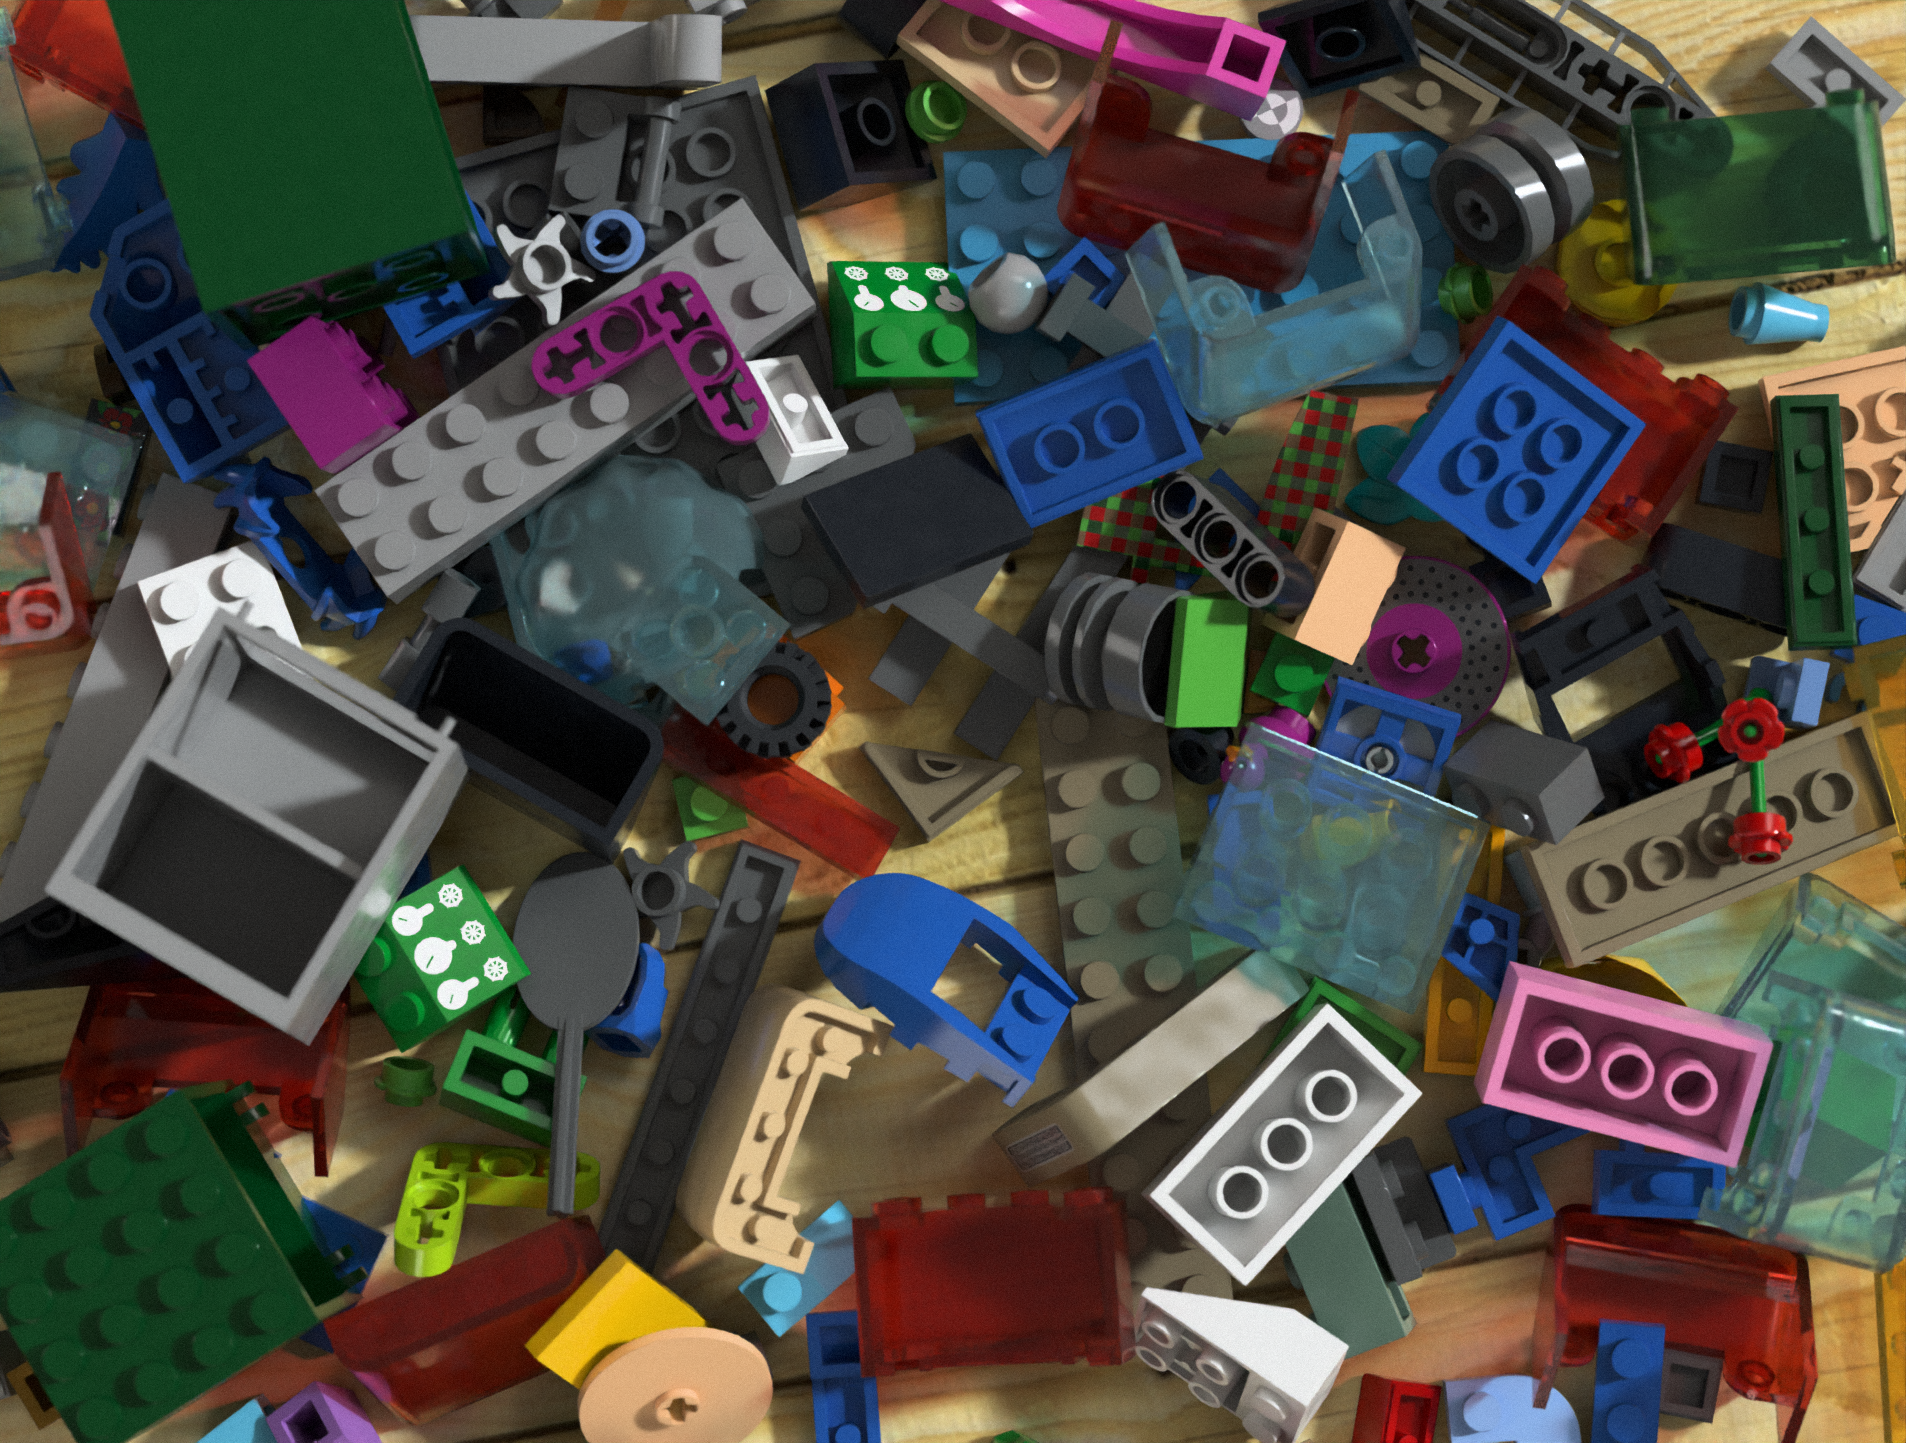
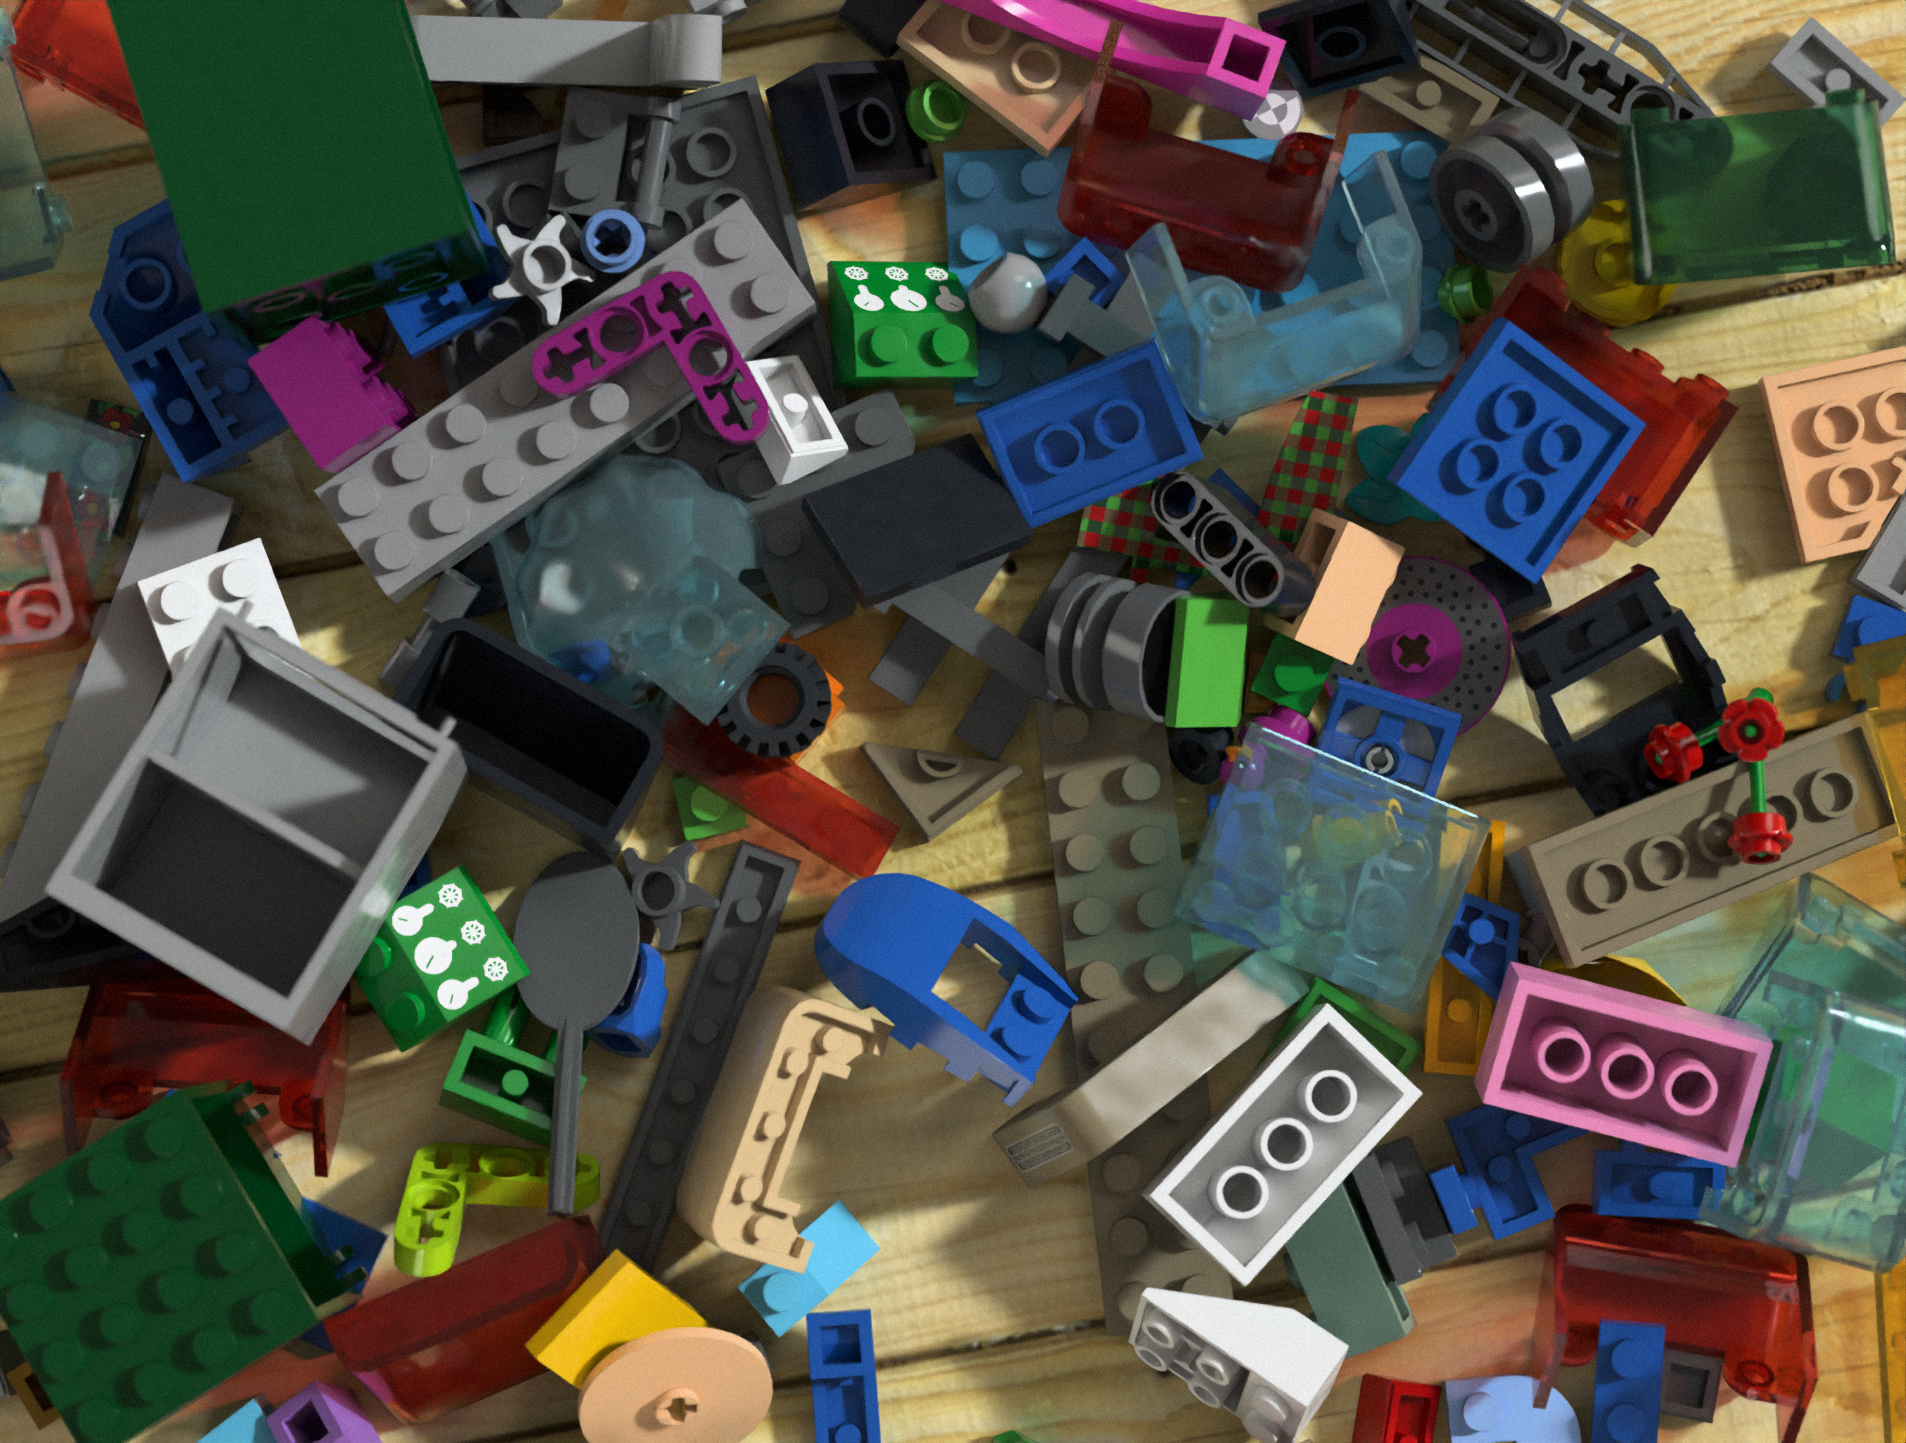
blue plant [40,91,166,273] -> none
dark brown tile [94,343,136,405] -> none
blue piece [213,456,388,640] -> none
bright green plate [374,1056,437,1107] -> none
clear red windscreen [852,1186,1136,1377] -> none
dark grey brick [1442,720,1605,845] -> none
black beam [1641,522,1787,637] -> none
black plate [1695,439,1773,517] -> none
medium azure cone [1729,282,1829,345] -> none
medium blue bracket [1743,656,1830,731] -> none
dark green tile [1770,394,1858,651] -> none

